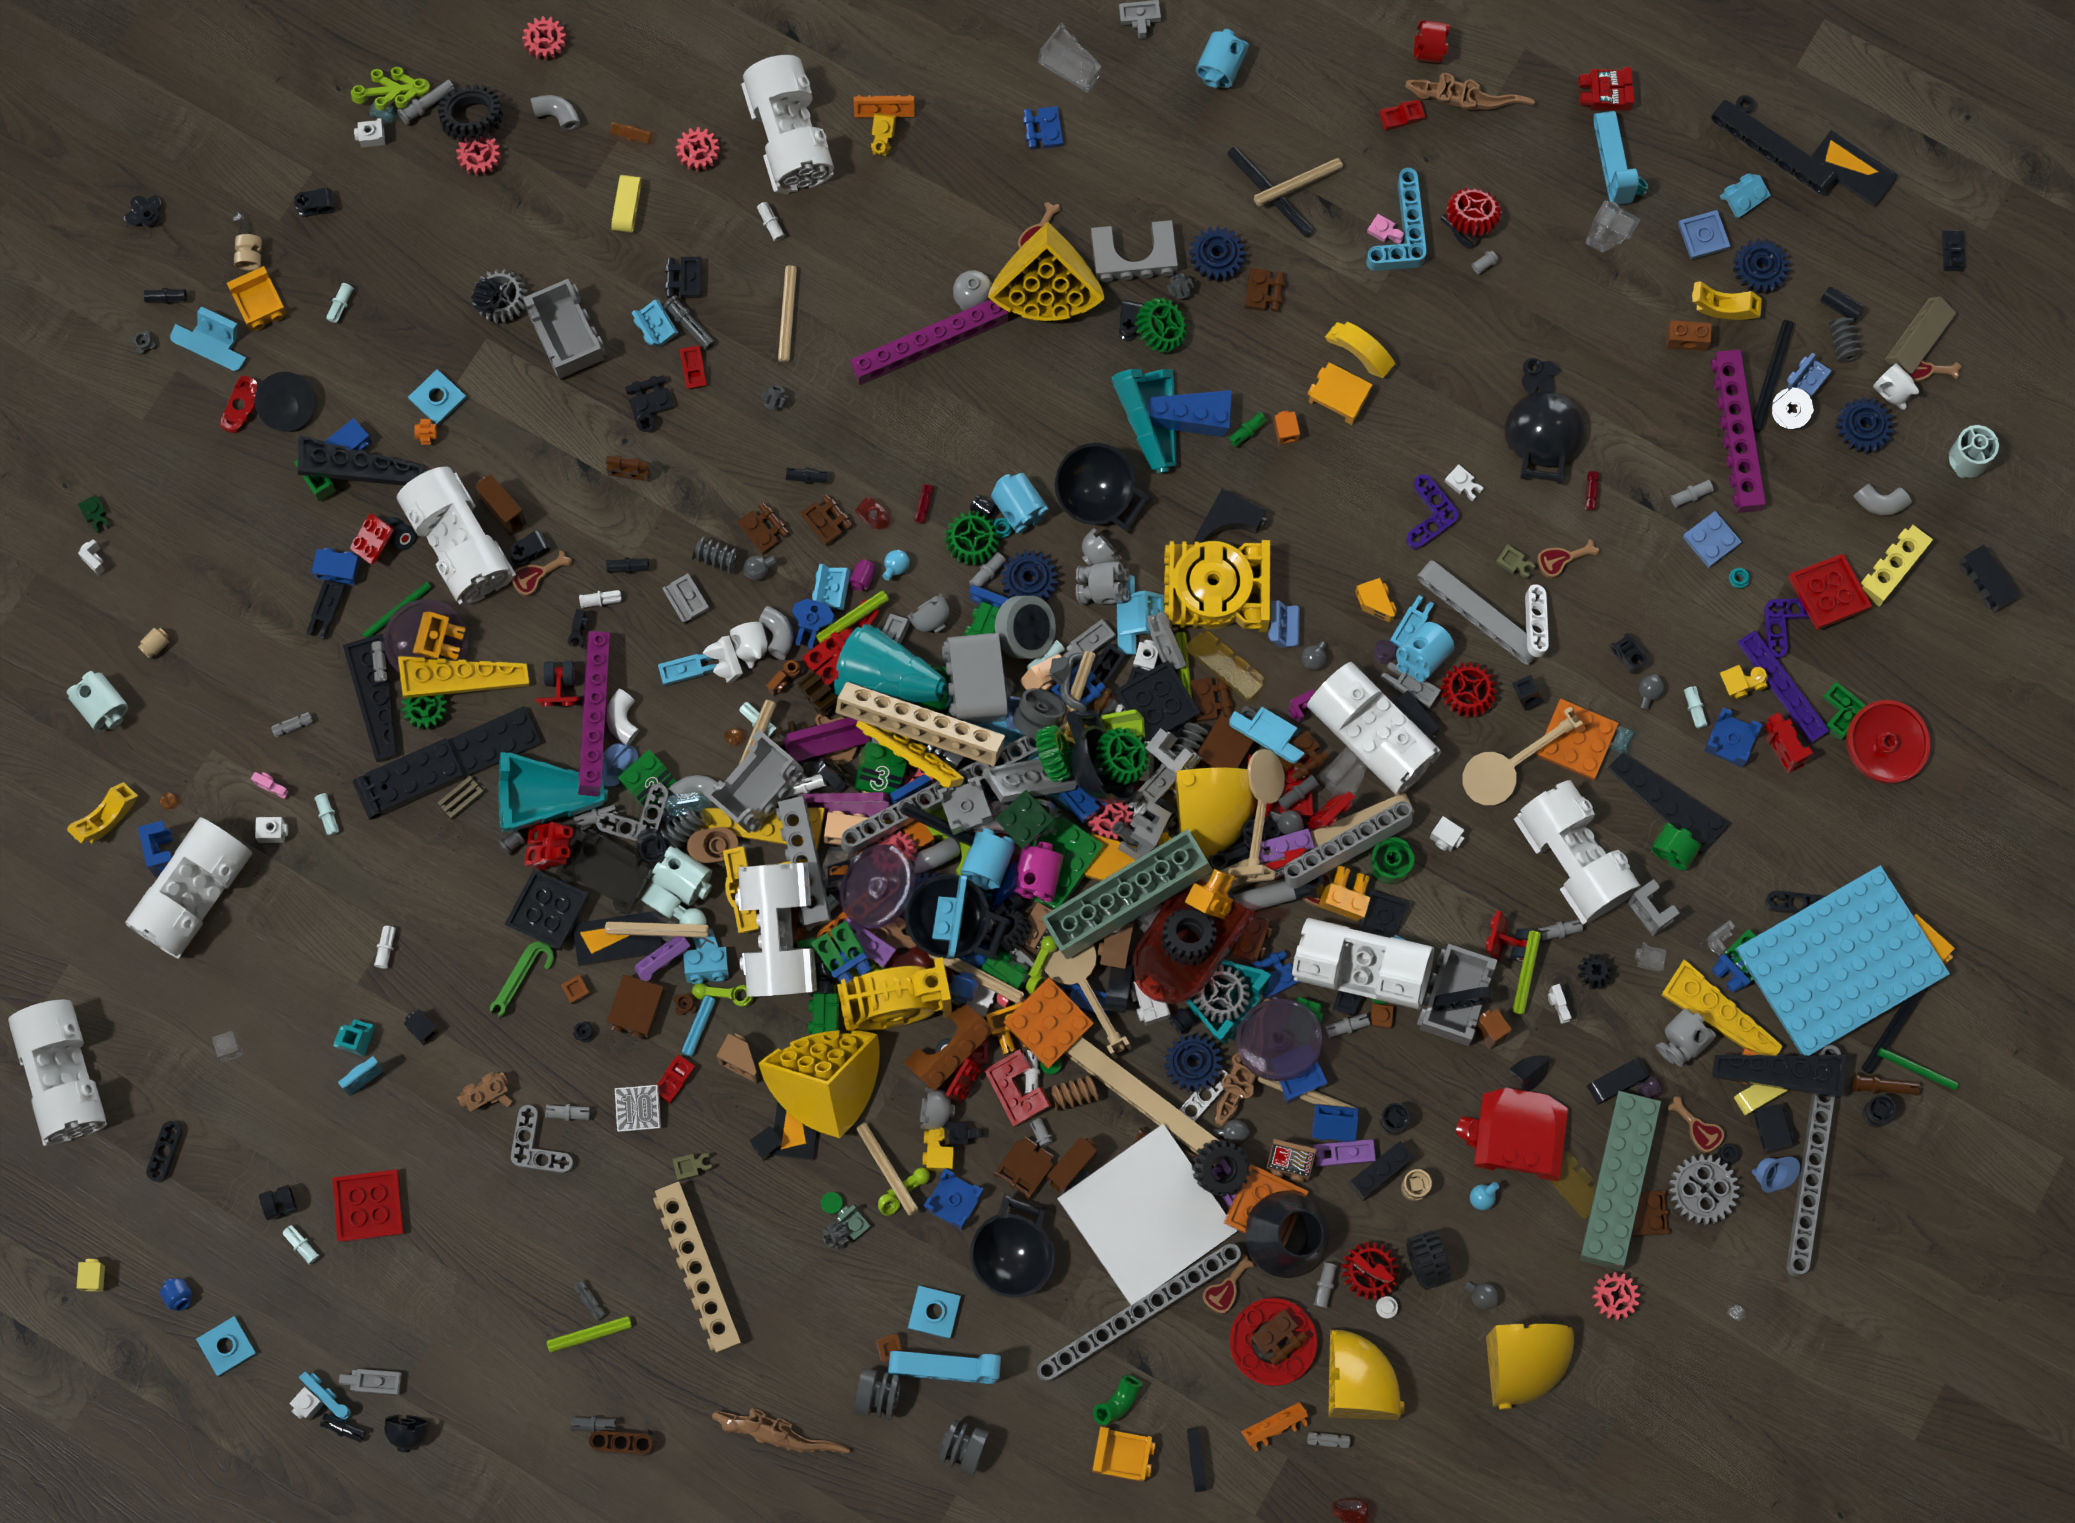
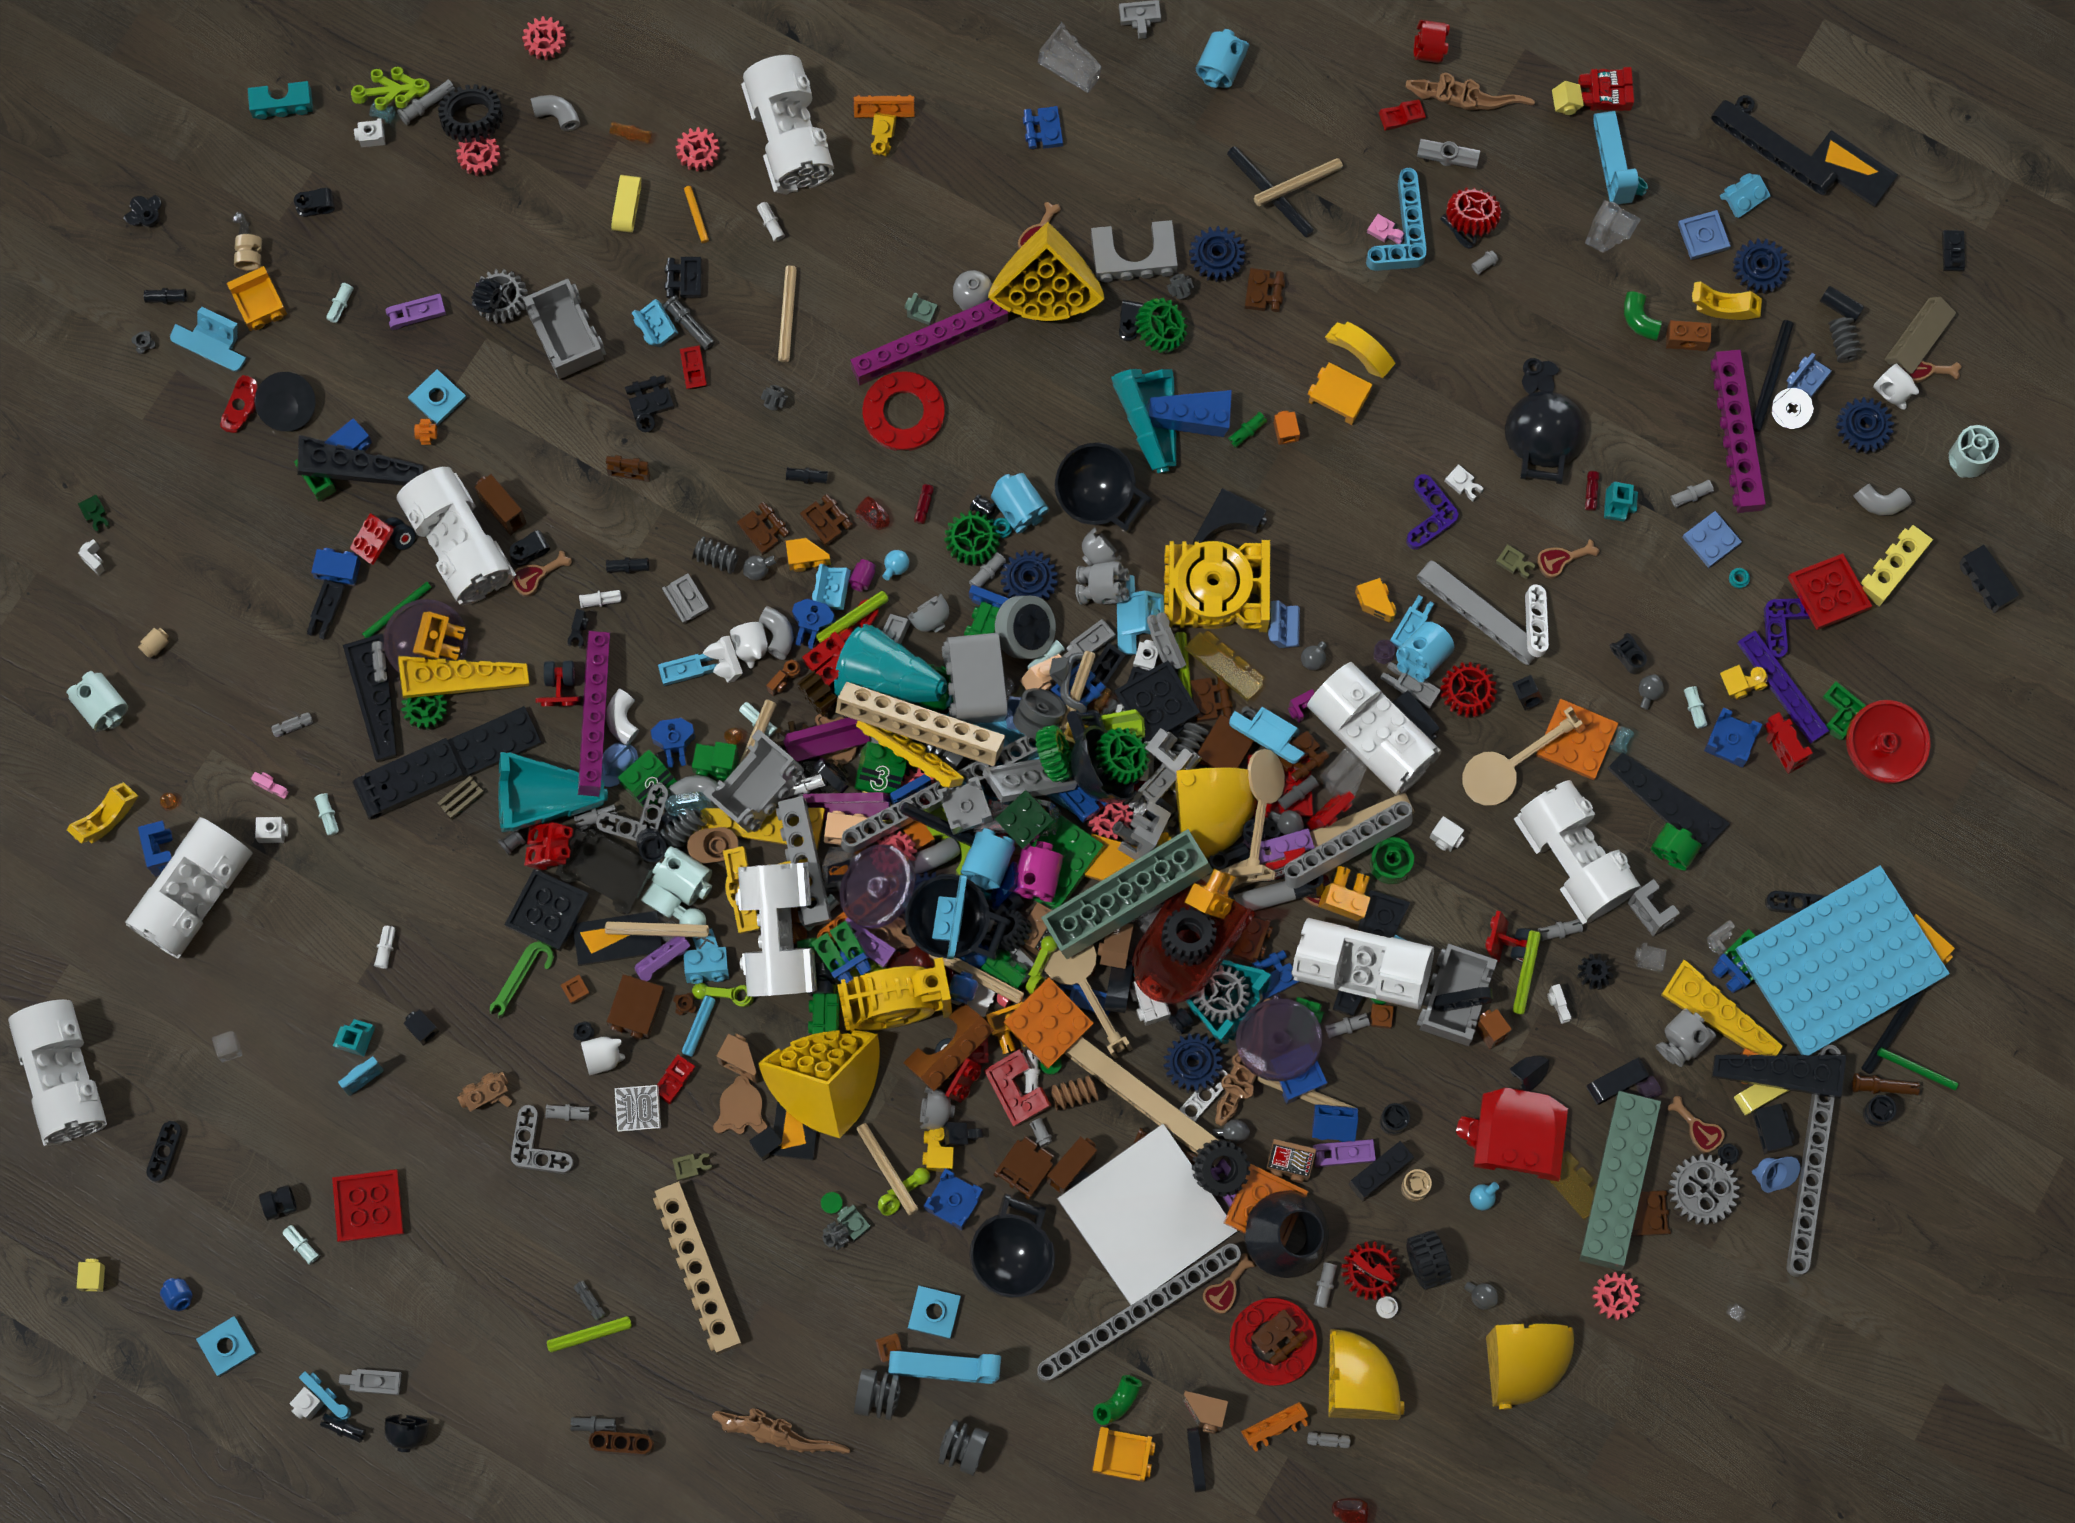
none -> teal arch [248,81,313,119]
none -> medium lavender plate [386,294,446,330]
none -> white piece [581,1037,625,1076]
none -> blue hinge [651,718,695,768]
none -> light orange bar [684,186,709,243]
none -> green brick [692,742,739,781]
none -> medium nougat tile [713,1076,767,1135]
none -> light orange slope [786,538,831,572]
none -> red plate [862,371,945,451]
none -> sand green bracket [905,292,937,325]
none -> medium nougat slope [1183,1391,1228,1434]
none -> light grey piece [1417,139,1480,169]
none -> light yellow brick [1552,81,1584,115]
none -> teal brick [1604,482,1638,521]
none -> green cylinder [1624,291,1662,341]

